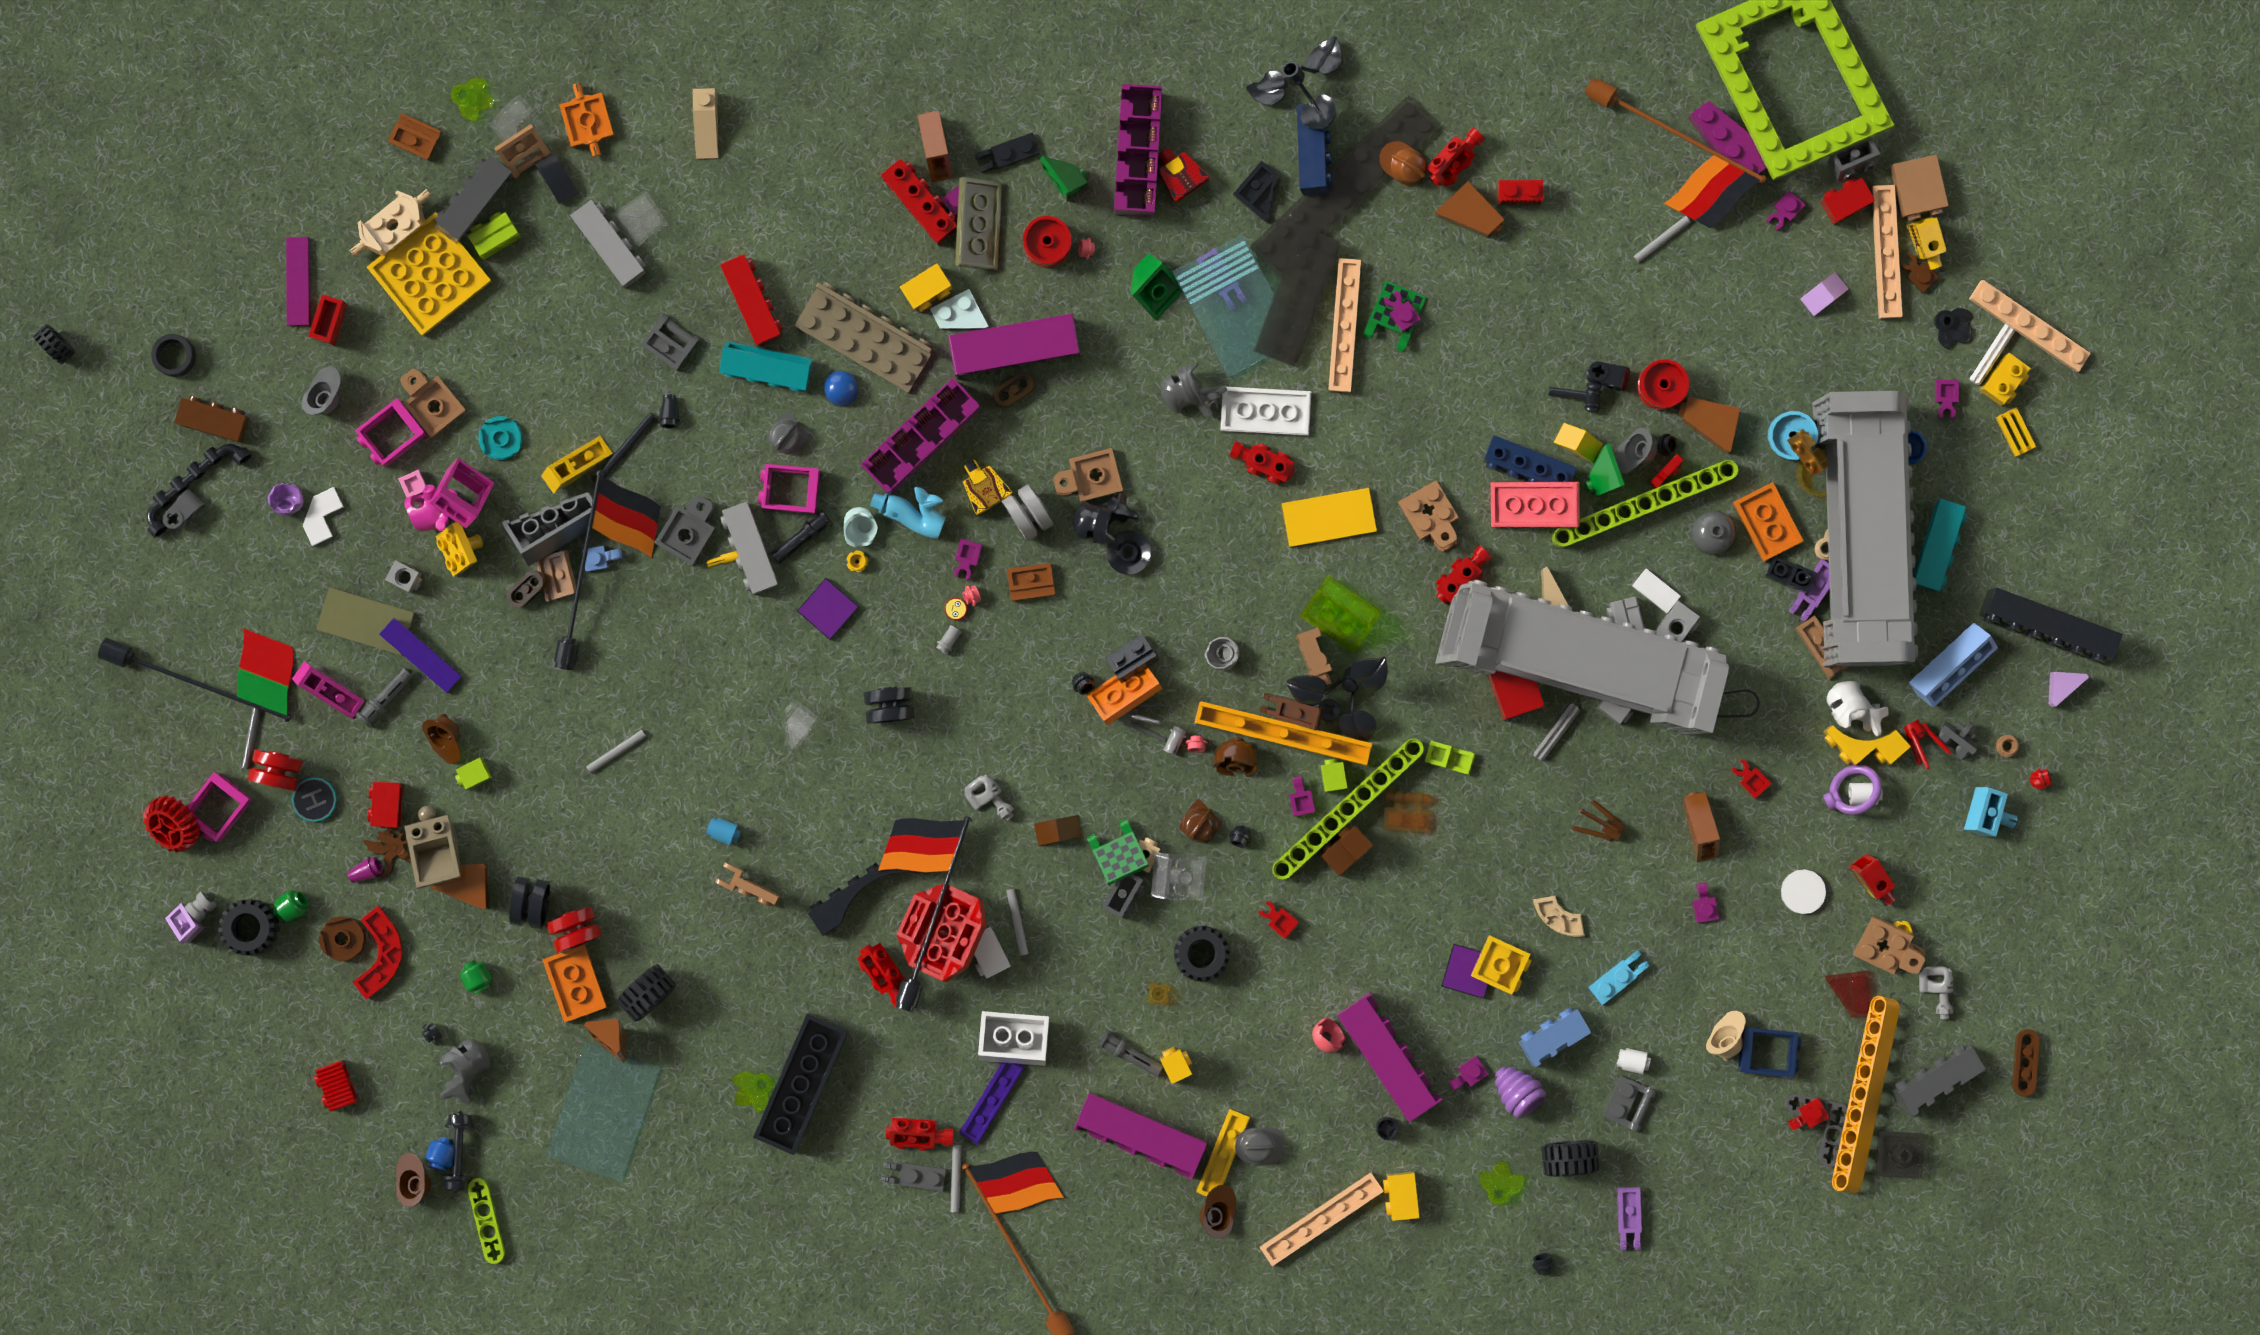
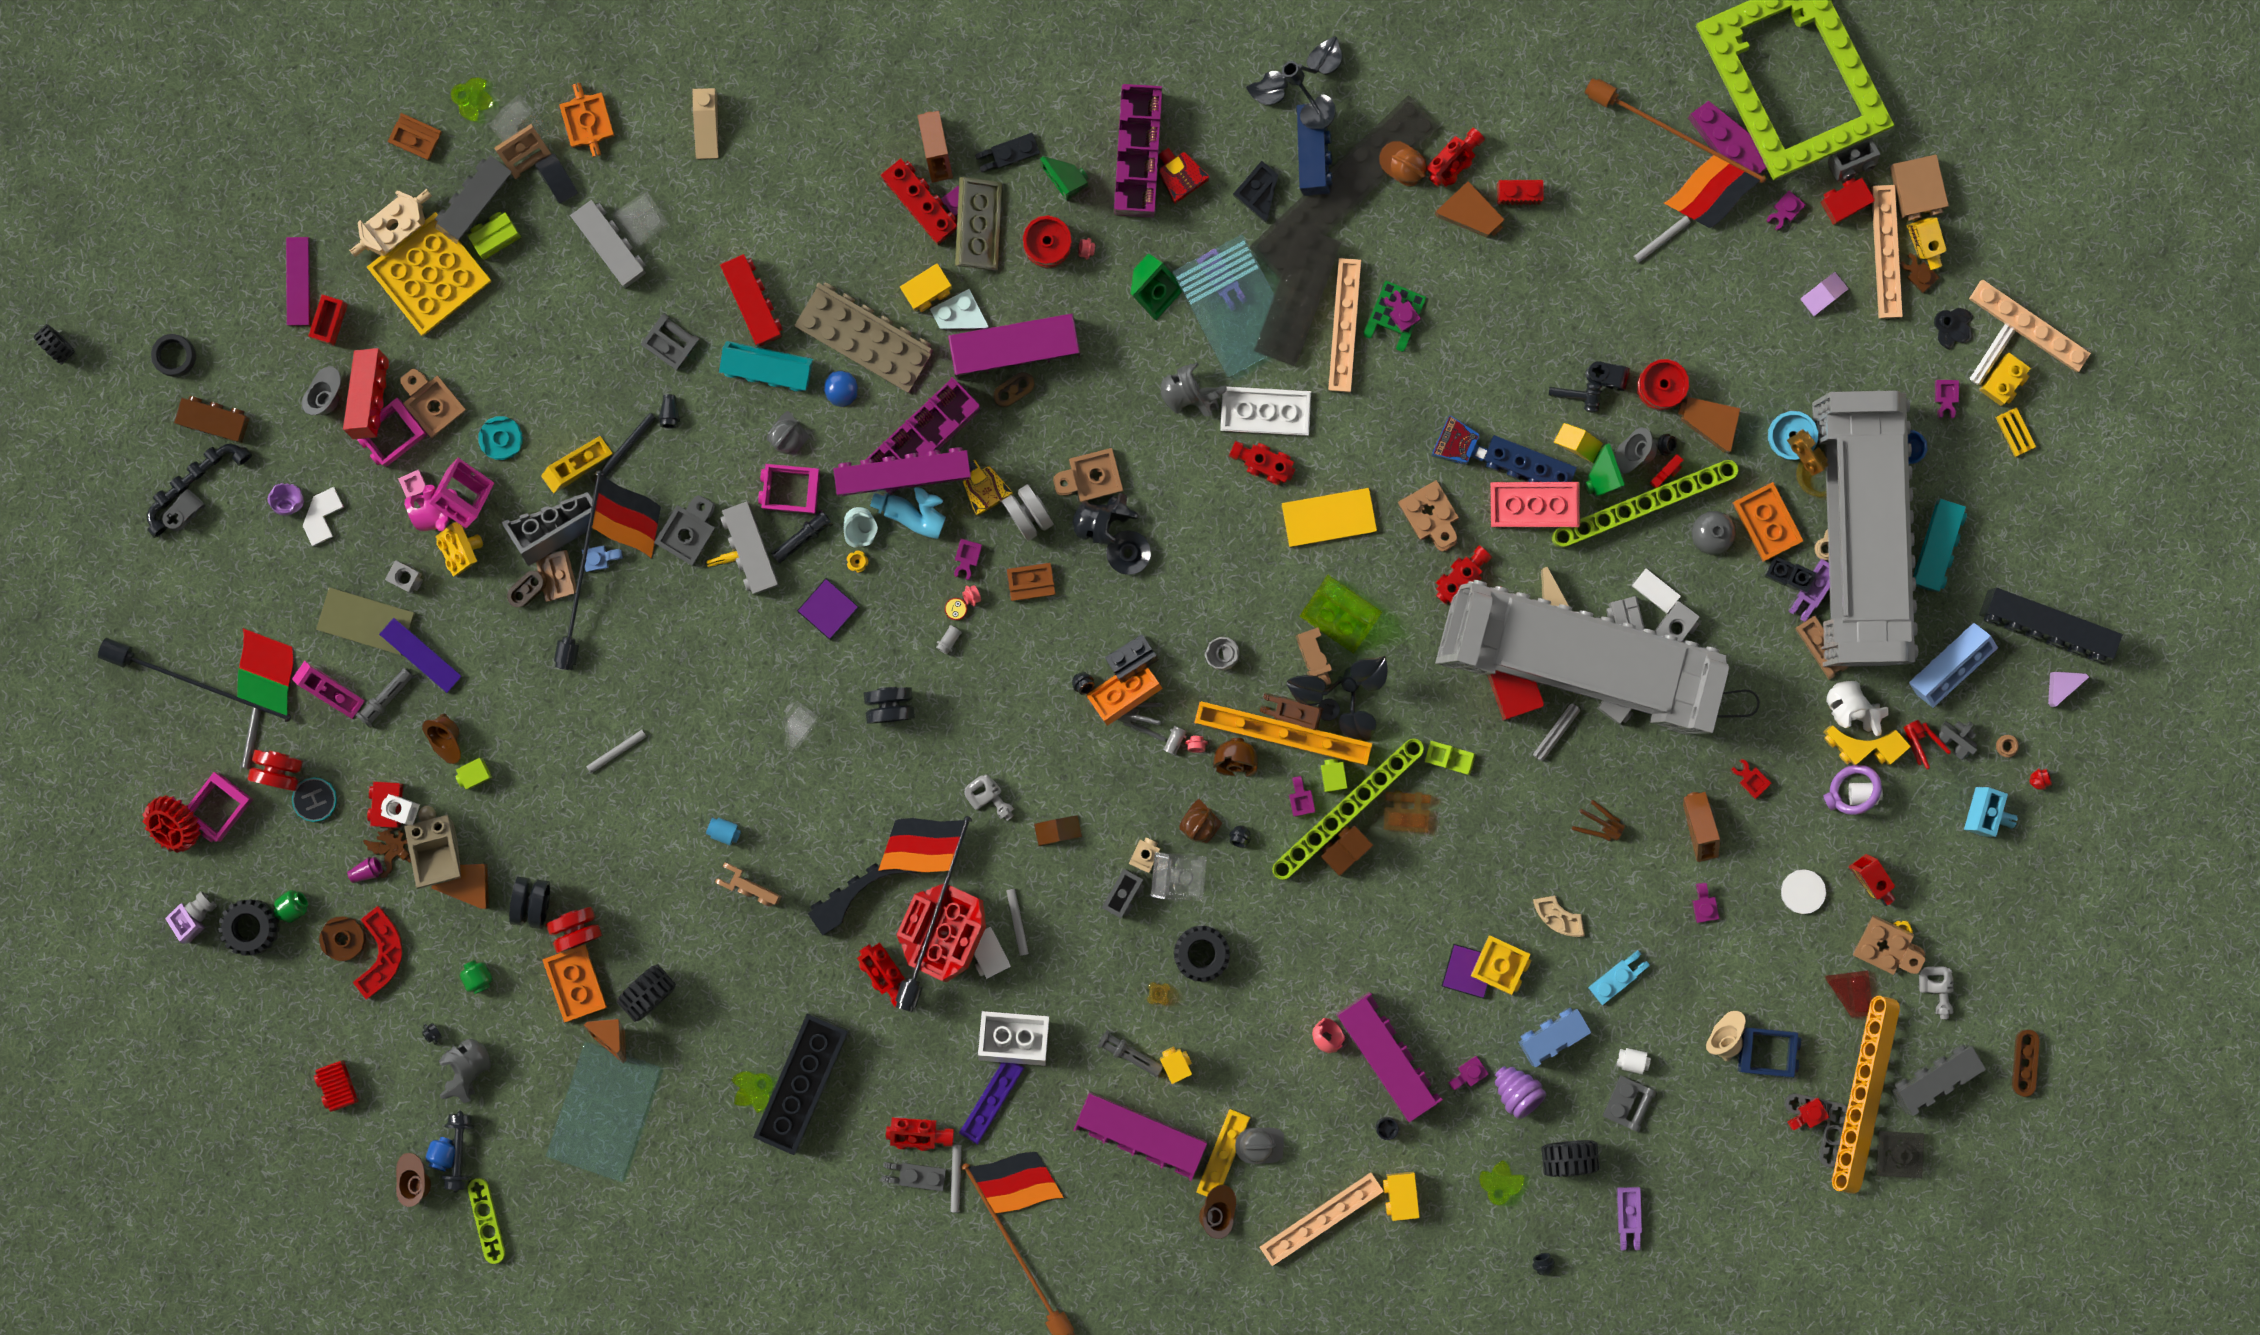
flag [1087,819,1149,885] -> none
red plate [1258,901,1299,939] -> none
none -> brick [343,348,389,440]
none -> white brick [381,794,420,826]
none -> magenta brick [833,447,971,497]
none -> torso [1431,415,1488,465]

